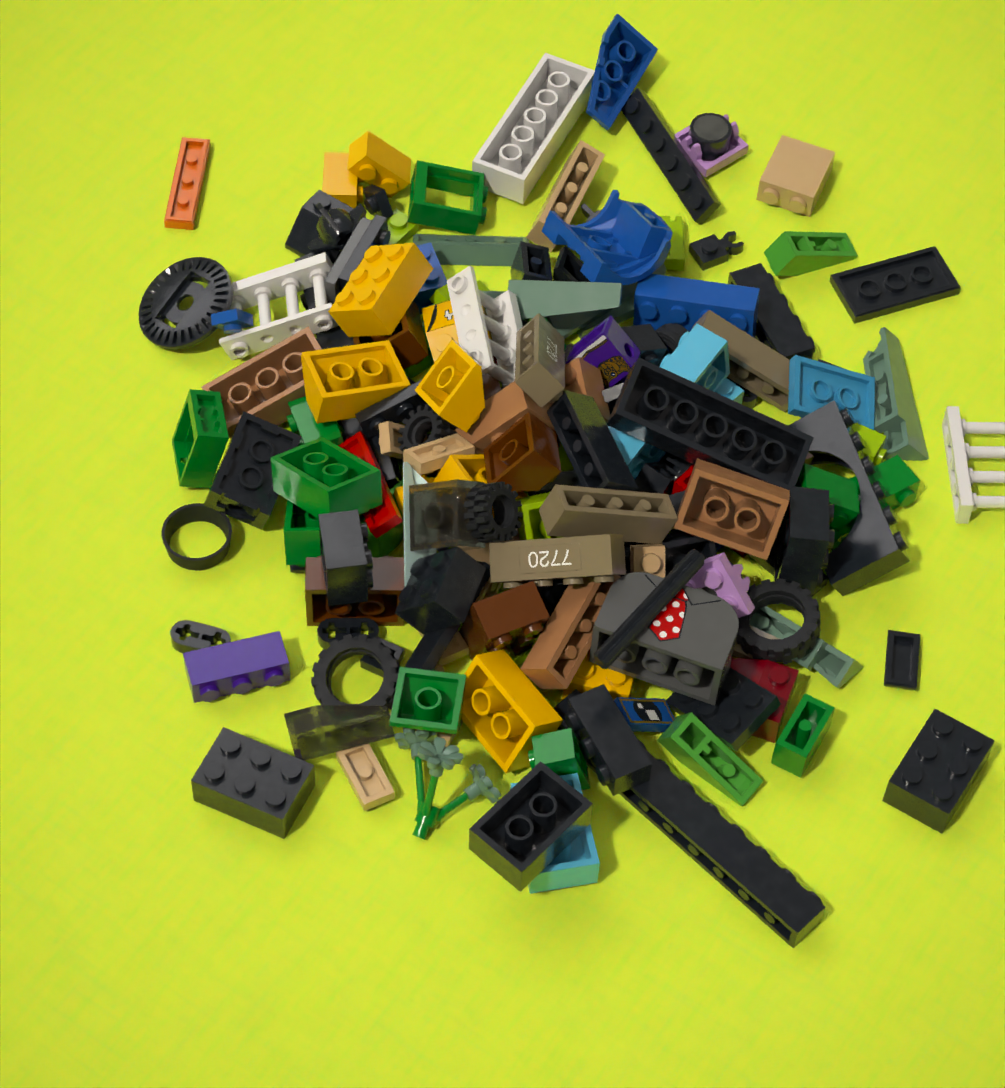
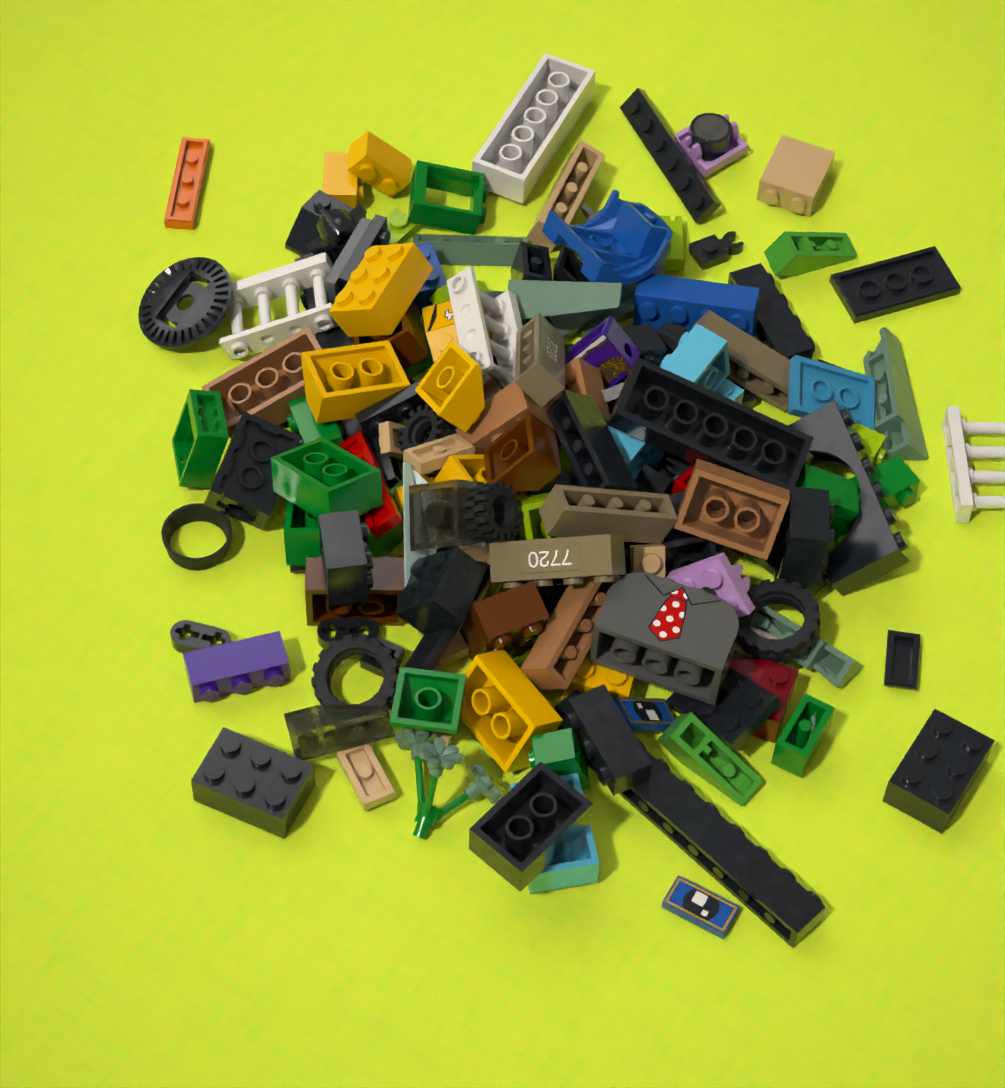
blue plate [211,308,253,334] -> none
black plate [363,184,394,219] -> none
blue wedge [586,14,658,130] -> none
black axle [593,549,705,669] -> none
none -> tile [661,875,740,939]

